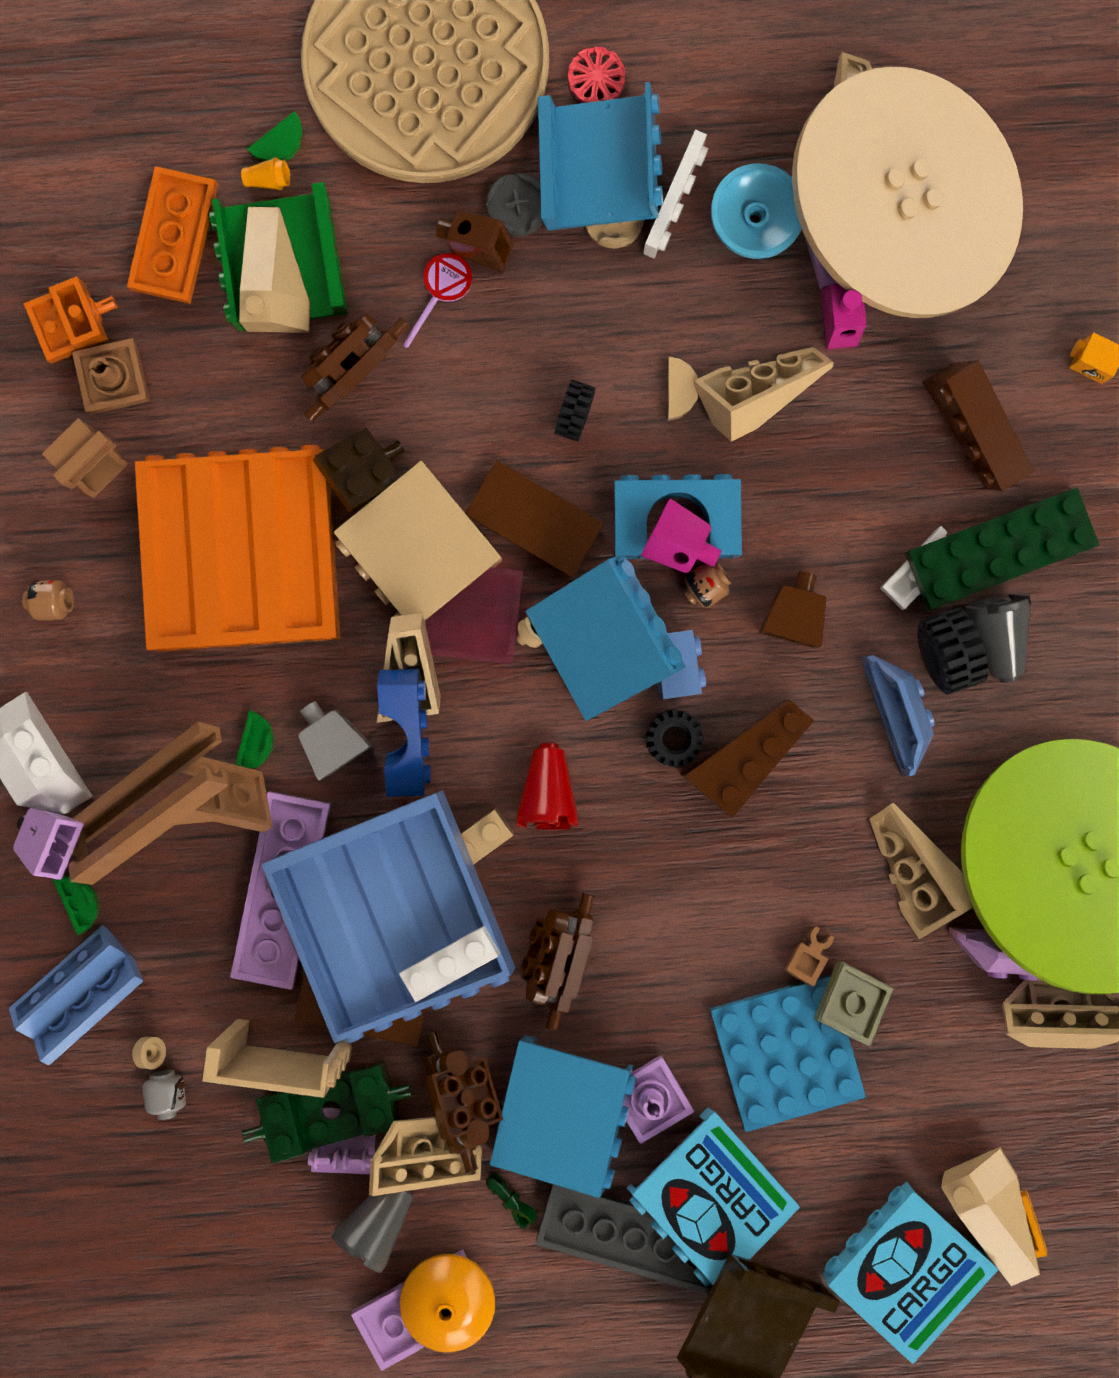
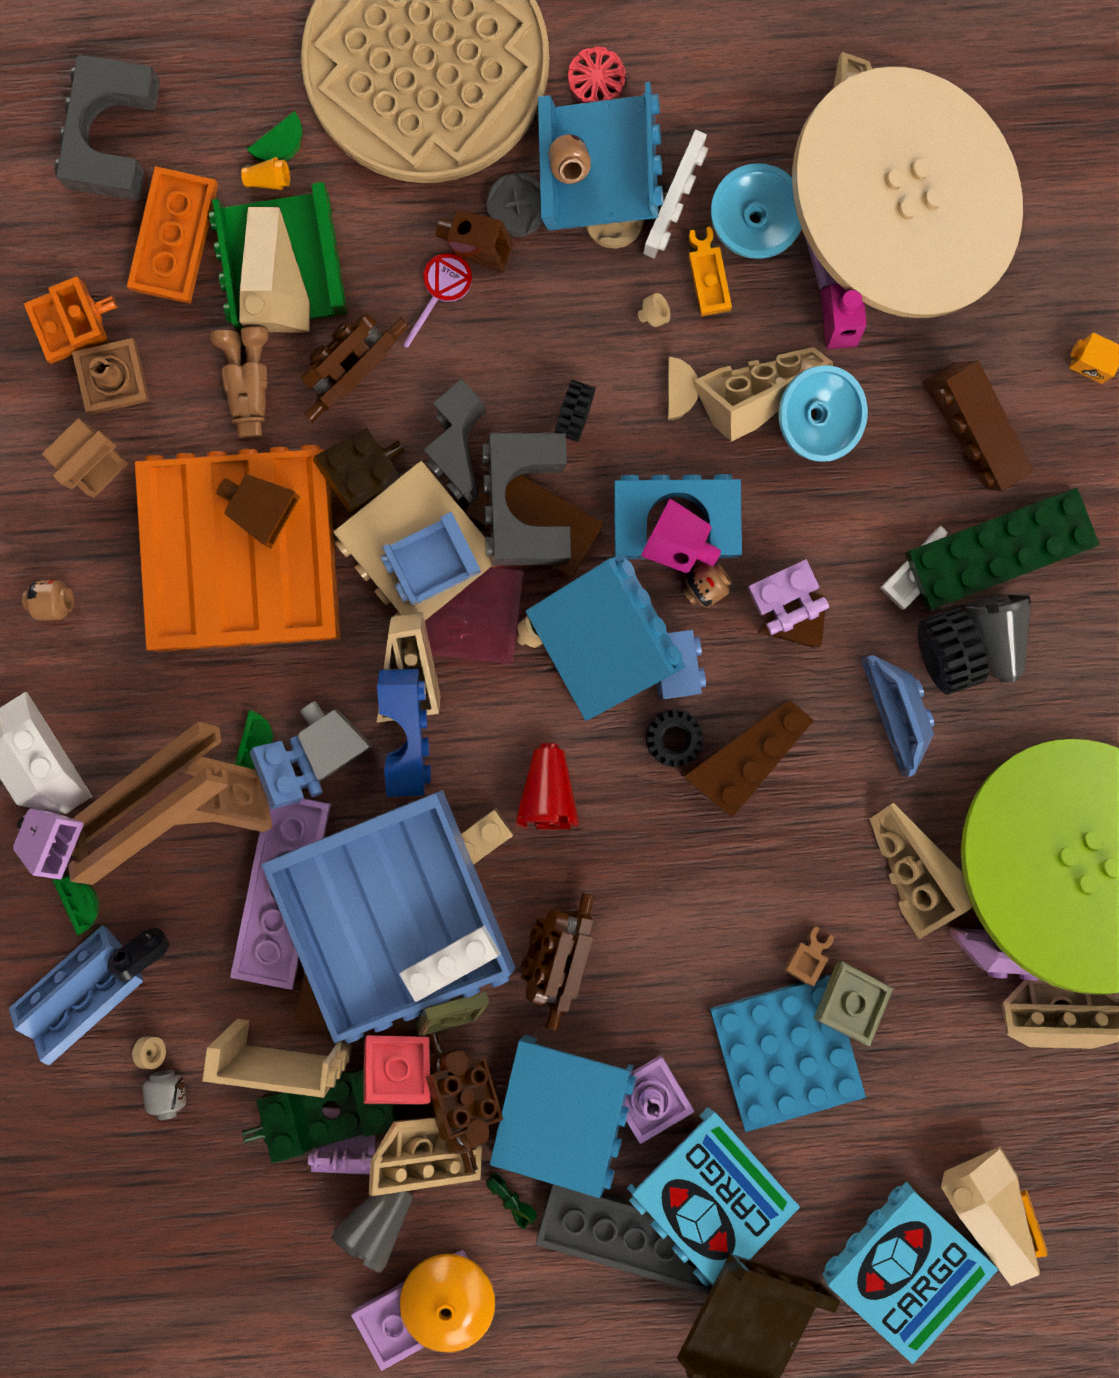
none -> dark grey arch [54,55,160,201]
none -> black plate [107,928,170,981]
none -> medium nougat piece [210,327,269,438]
none -> reddish brown torso [216,474,300,549]
none -> medium blue plate [249,736,323,810]
none -> coral plate [364,1035,430,1104]
none -> medium blue panel [381,511,482,606]
none -> olive tile [415,992,490,1037]
none -> dark grey arch [424,379,487,504]
none -> dark grey arch [481,433,571,565]
none -> medium nougat head [548,134,591,184]
none -> tan tile [638,293,670,327]
none -> light orange plate [688,226,732,317]
none -> lavender plate [747,559,829,635]
none -> medium azure dish [779,365,868,462]

